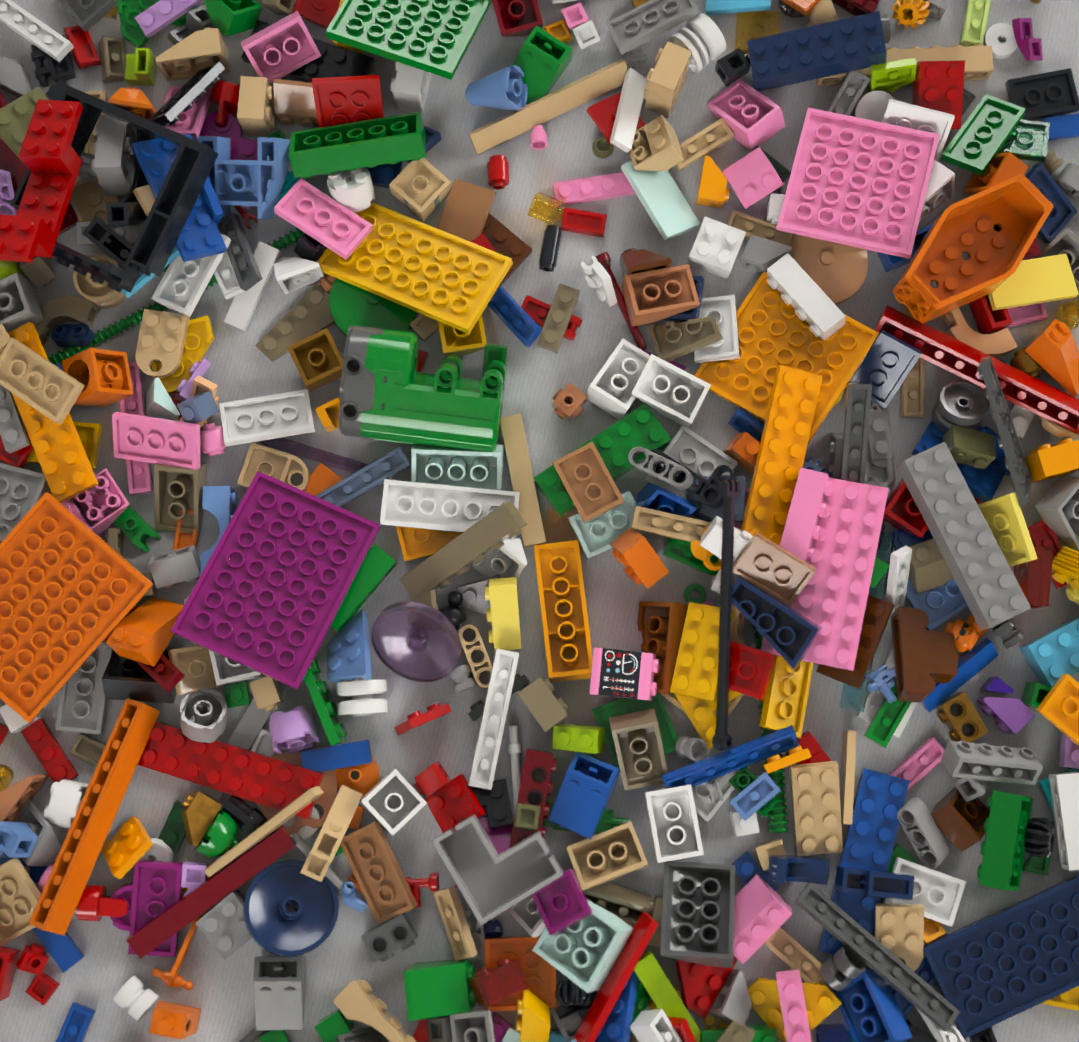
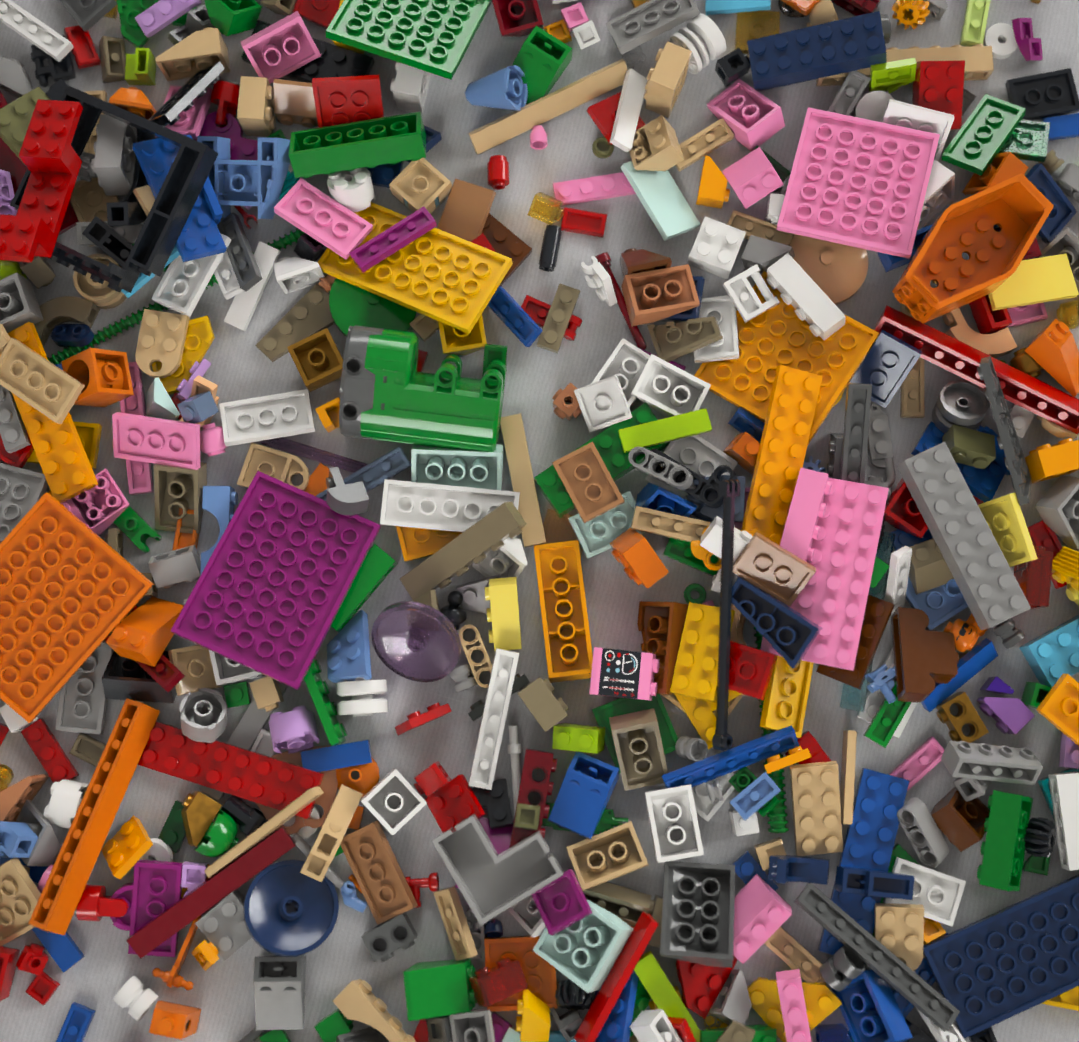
none -> light orange plate [191,940,219,971]
none -> brick [326,467,369,515]
none -> magenta plate [350,206,437,272]
none -> white tile [574,374,632,432]
none -> lime tile [618,408,712,453]
none -> white plate [723,265,780,323]

